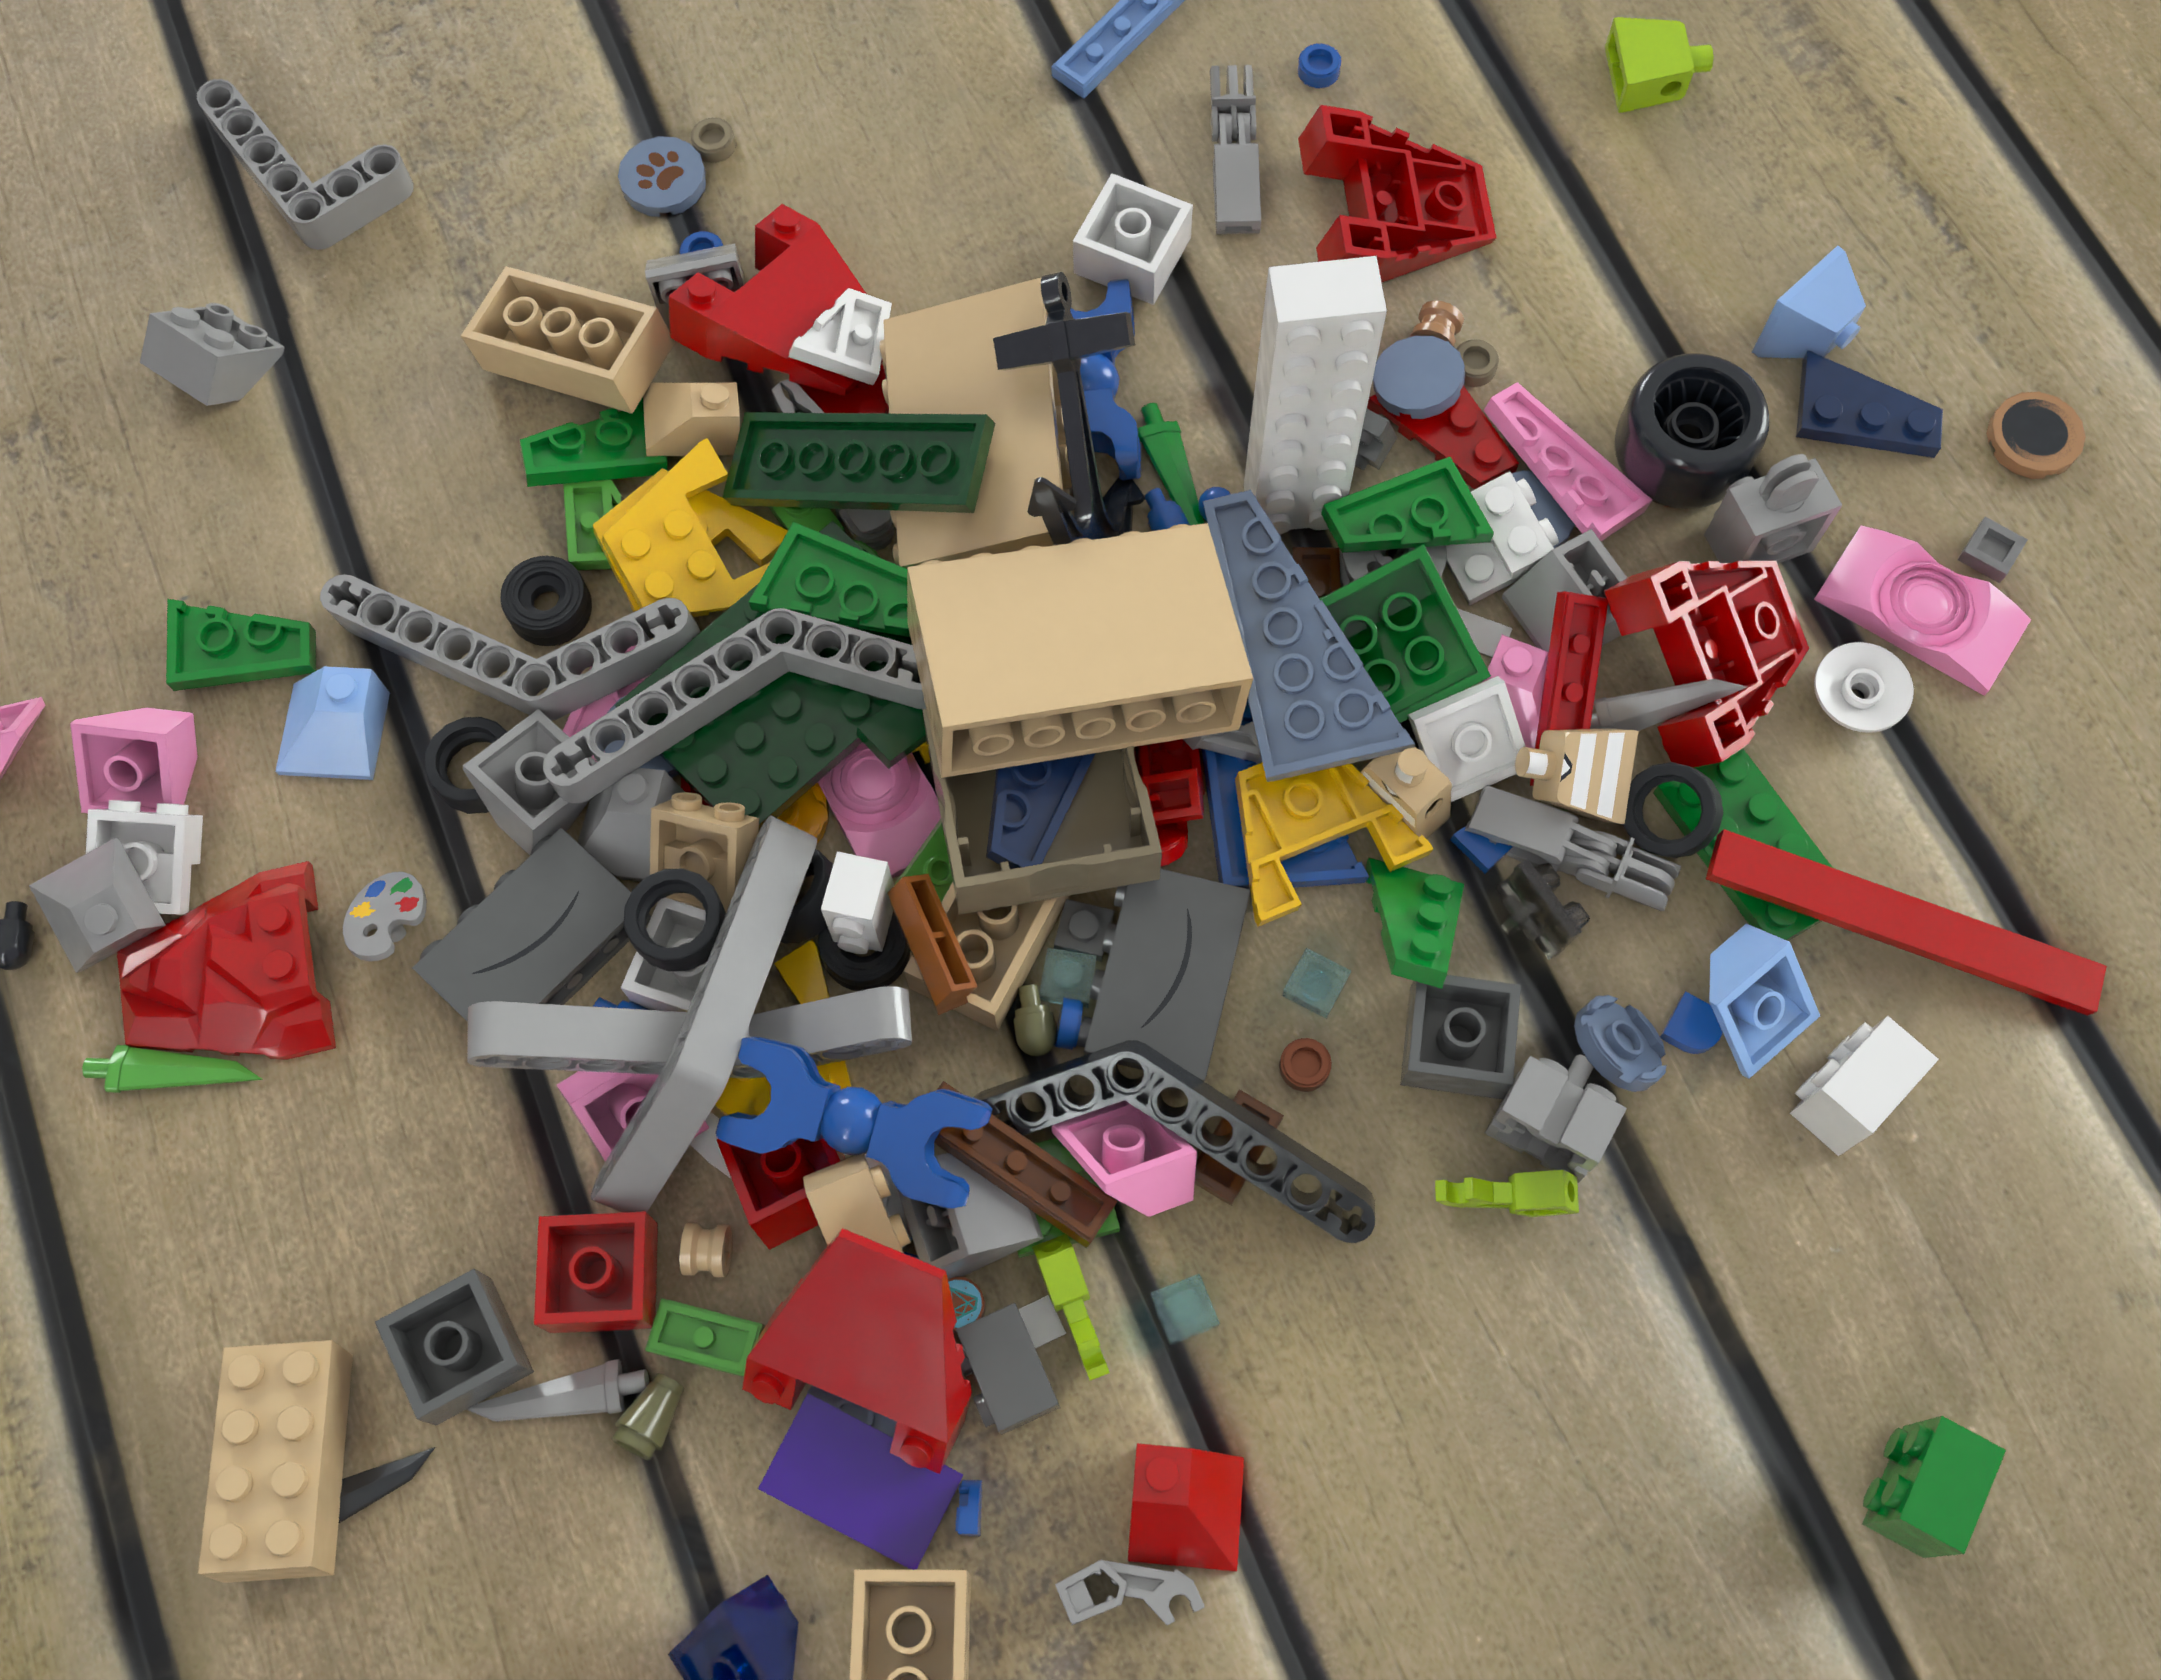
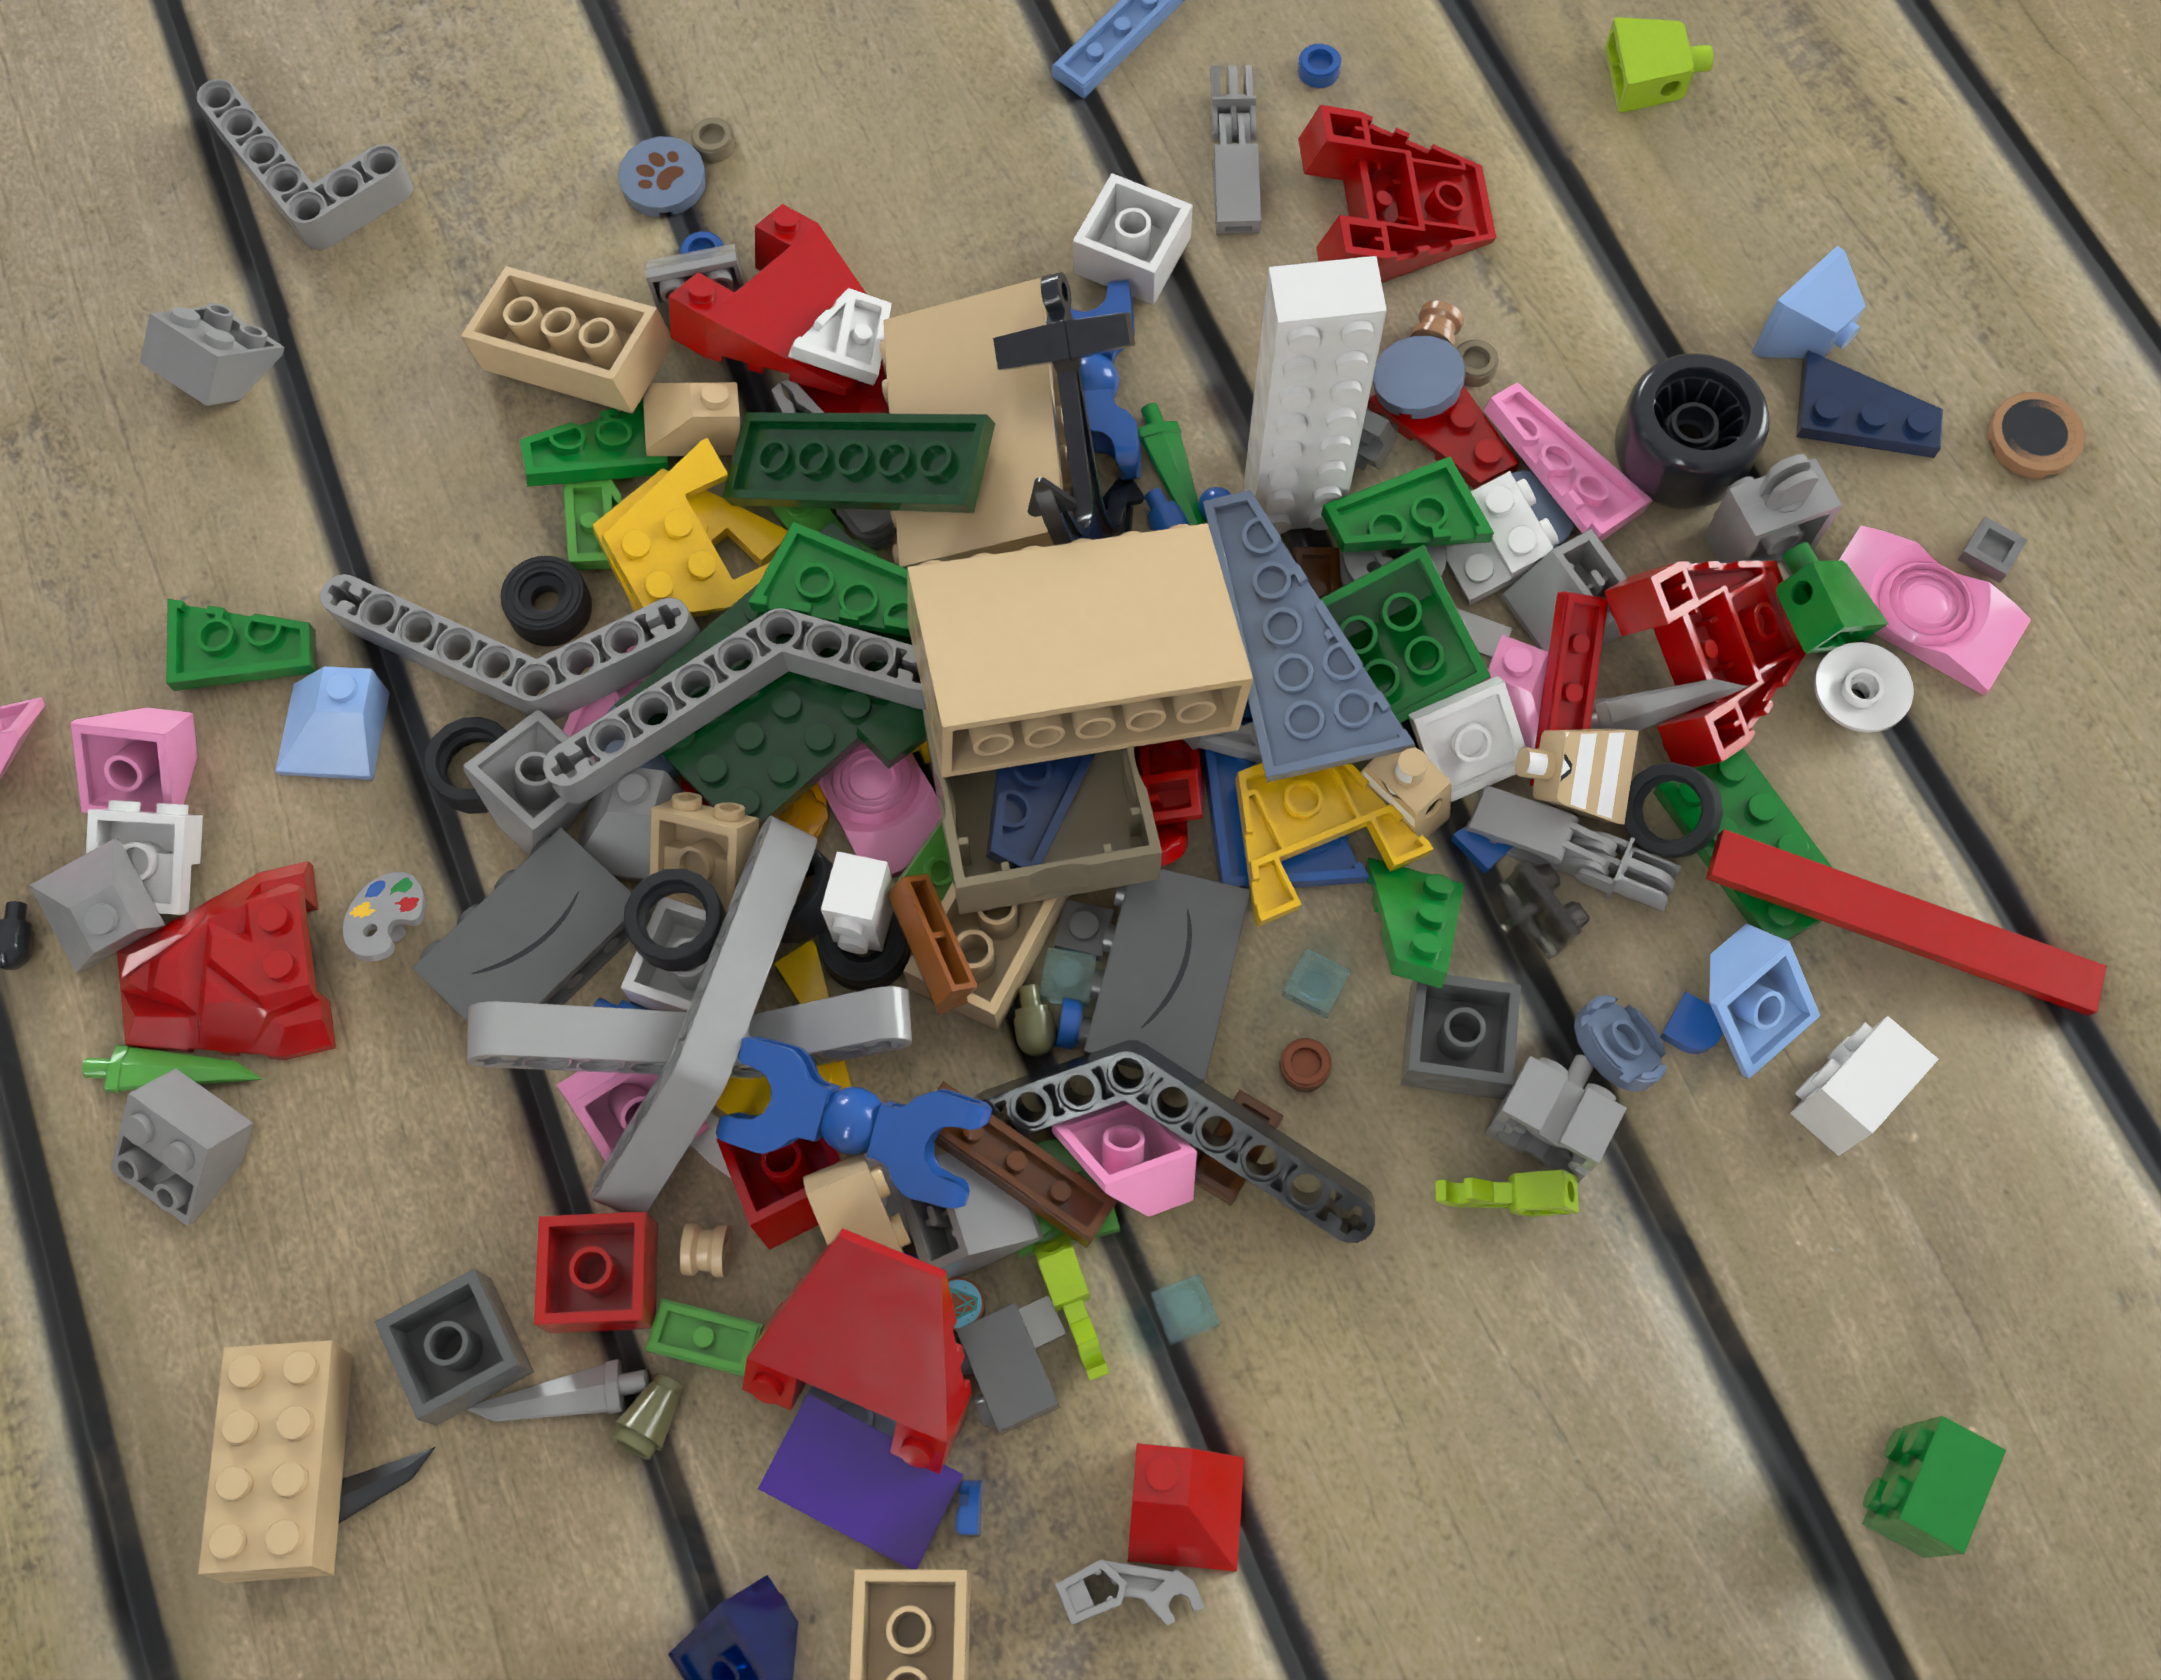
none -> light grey slope [111,1068,253,1226]
none -> green torso [1776,542,1888,654]

